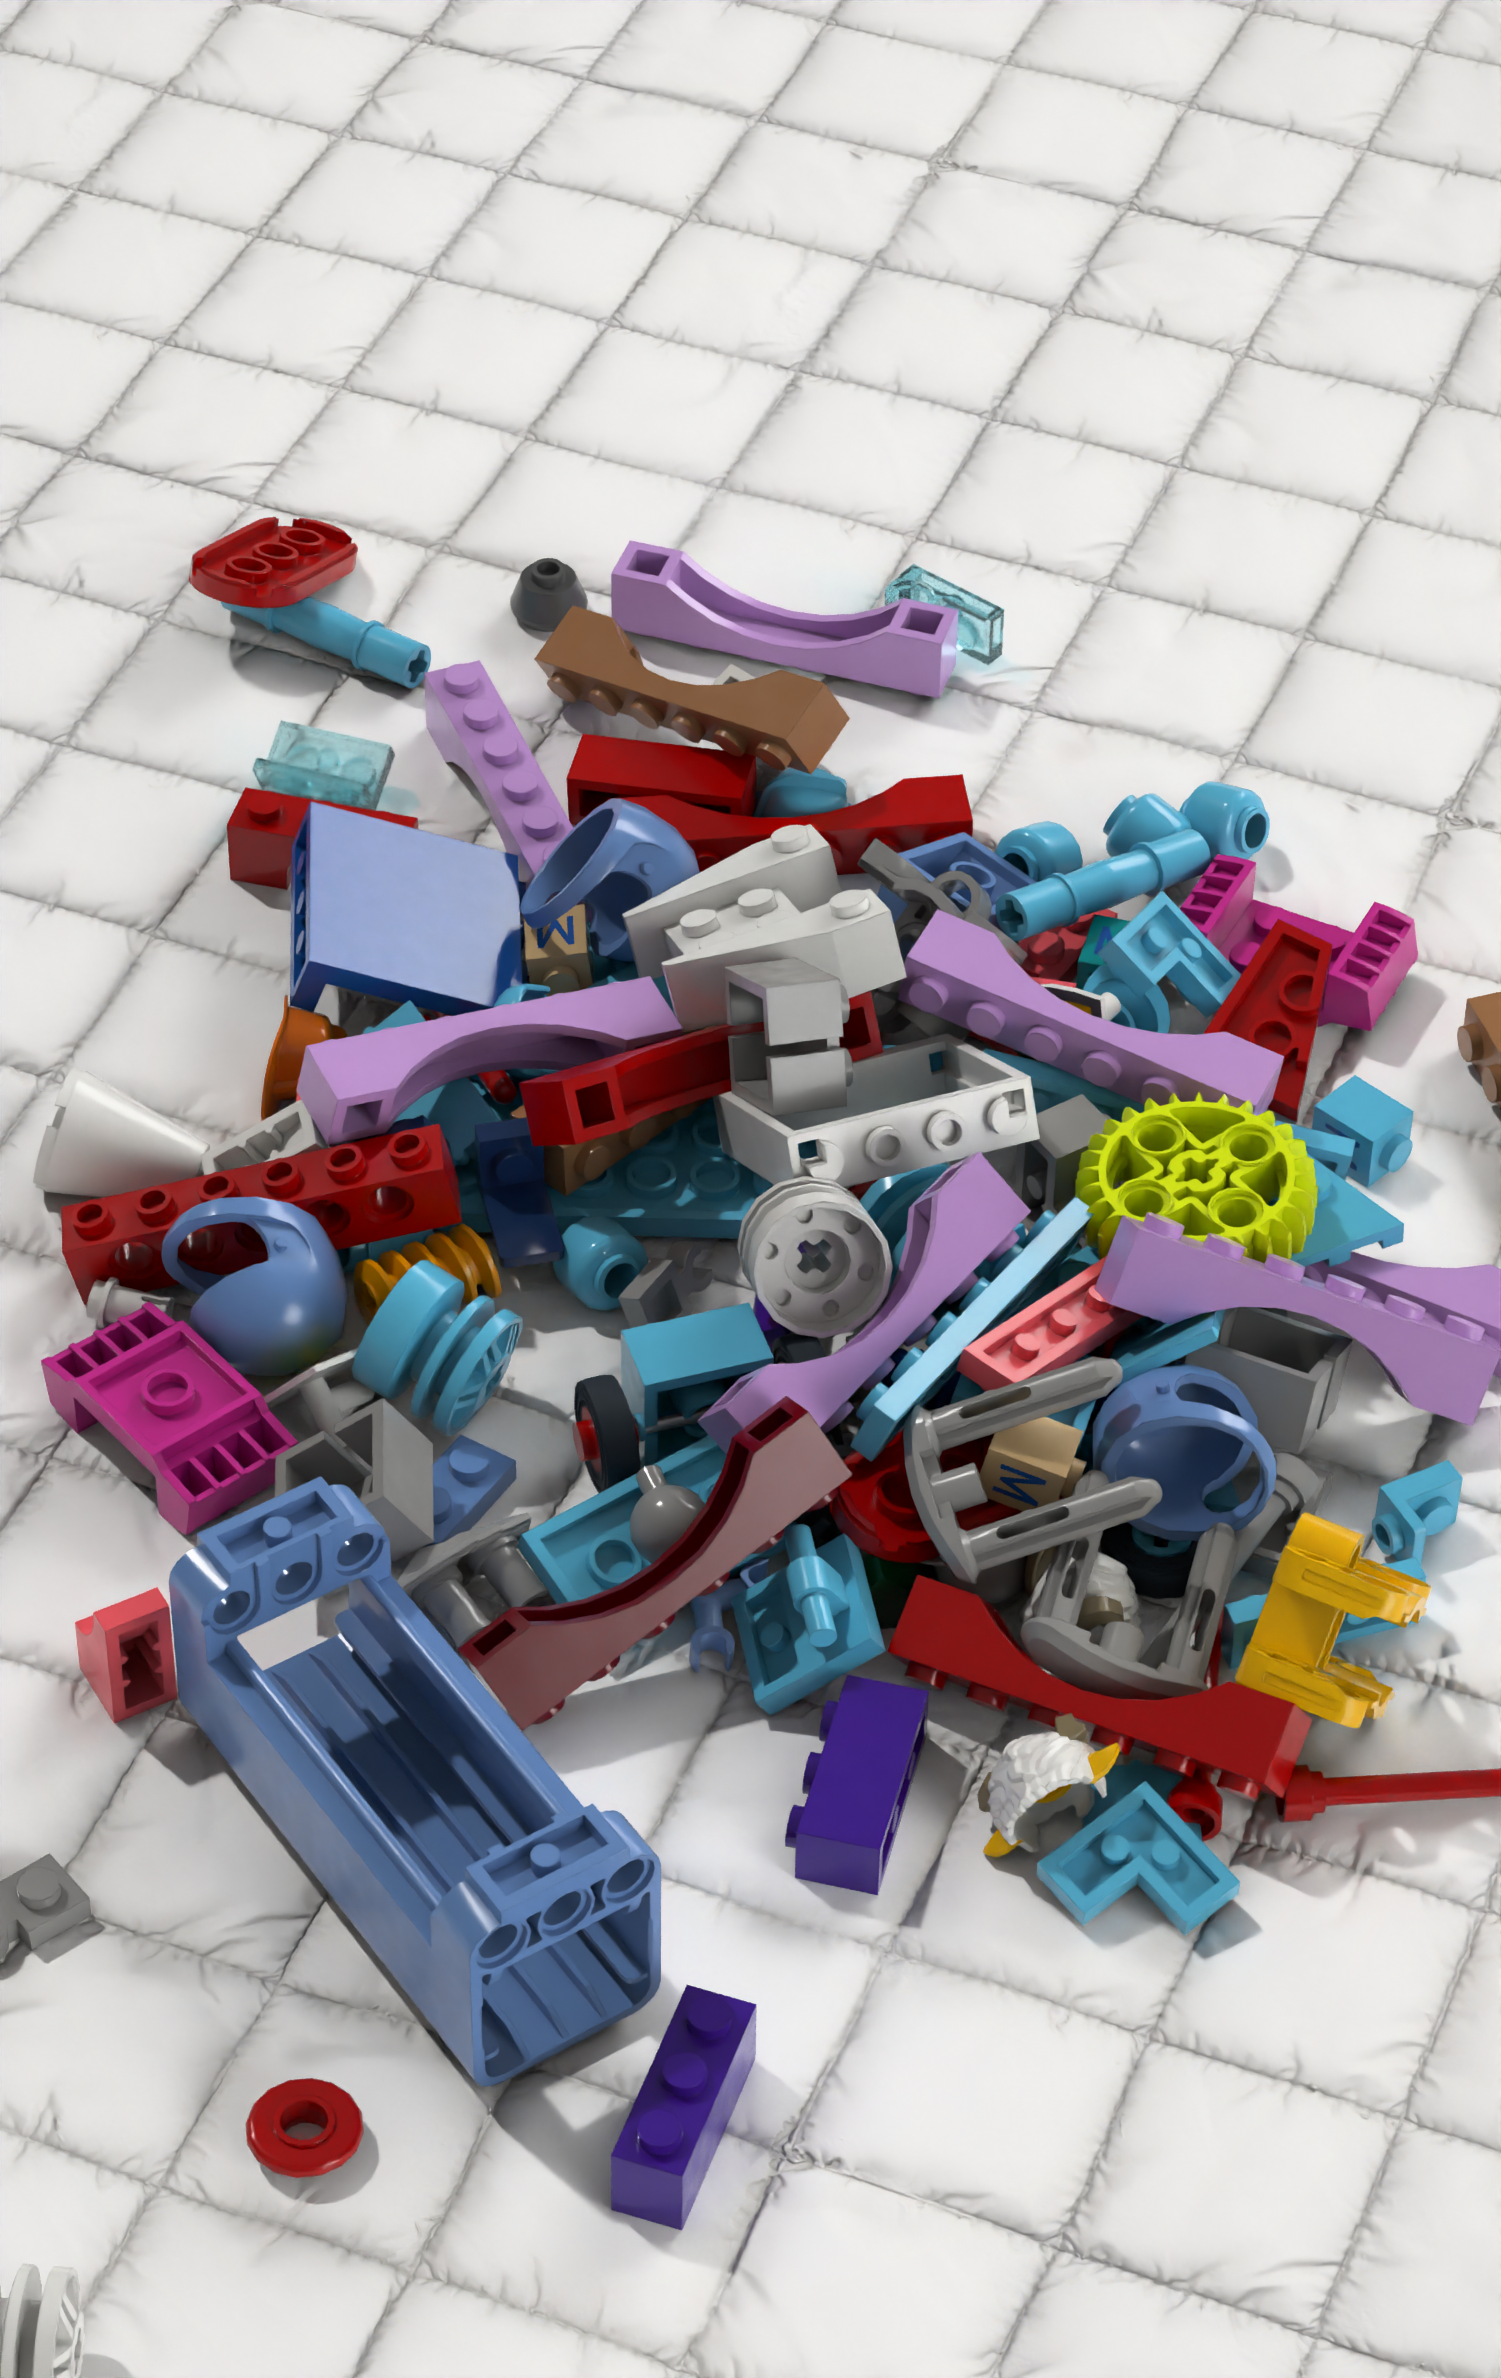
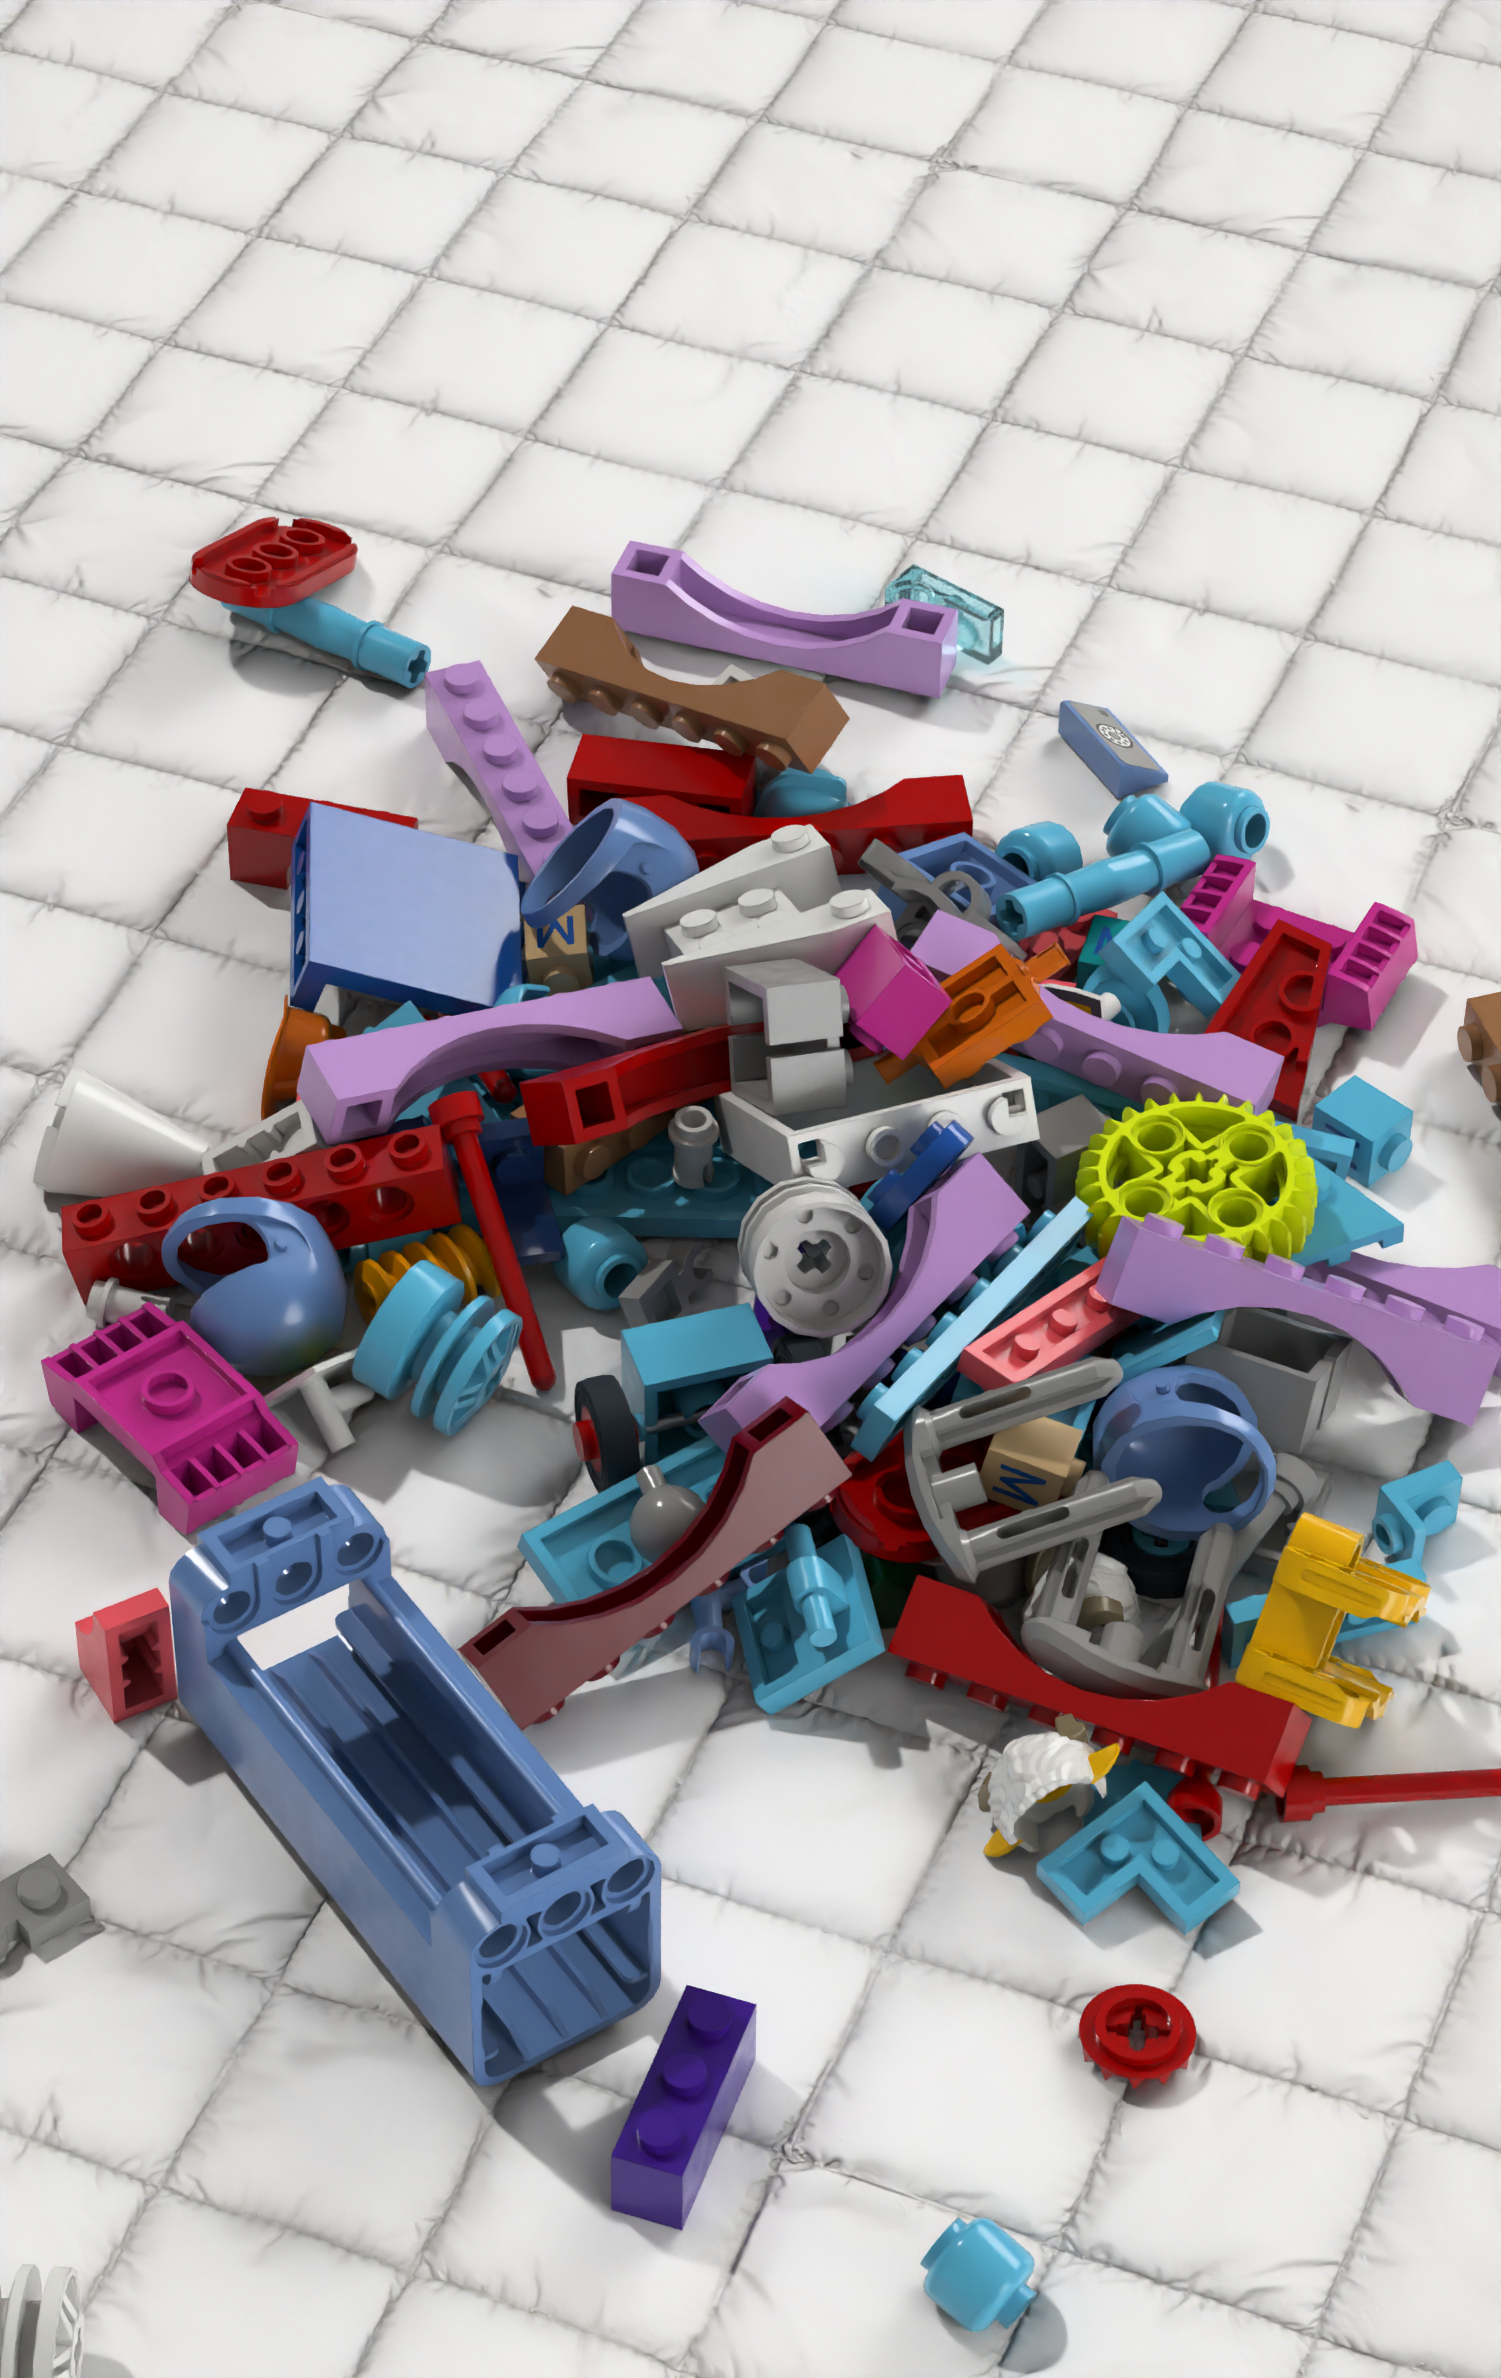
red piece [245,2078,364,2178] -> none
clear light blue bracket [252,720,395,810] -> none
light grey piece [275,1398,434,1599] -> none
light grey connector [397,1513,549,1653] -> none
medium blue plate [422,1434,517,1548] -> none
dark grey cone [510,558,588,632] -> none
dark purple brick [785,1675,929,1895] -> none
none -> red piece [427,1091,557,1391]
none -> white pin [668,1106,719,1189]
none -> dark pink brick [833,924,953,1060]
none -> blue plate [867,1120,974,1234]
none -> orange plate [873,941,1071,1089]
none -> medium azure head [920,2217,1037,2332]
none -> medium blue slope [1058,700,1169,799]
none -> red gear [1078,1984,1196,2089]

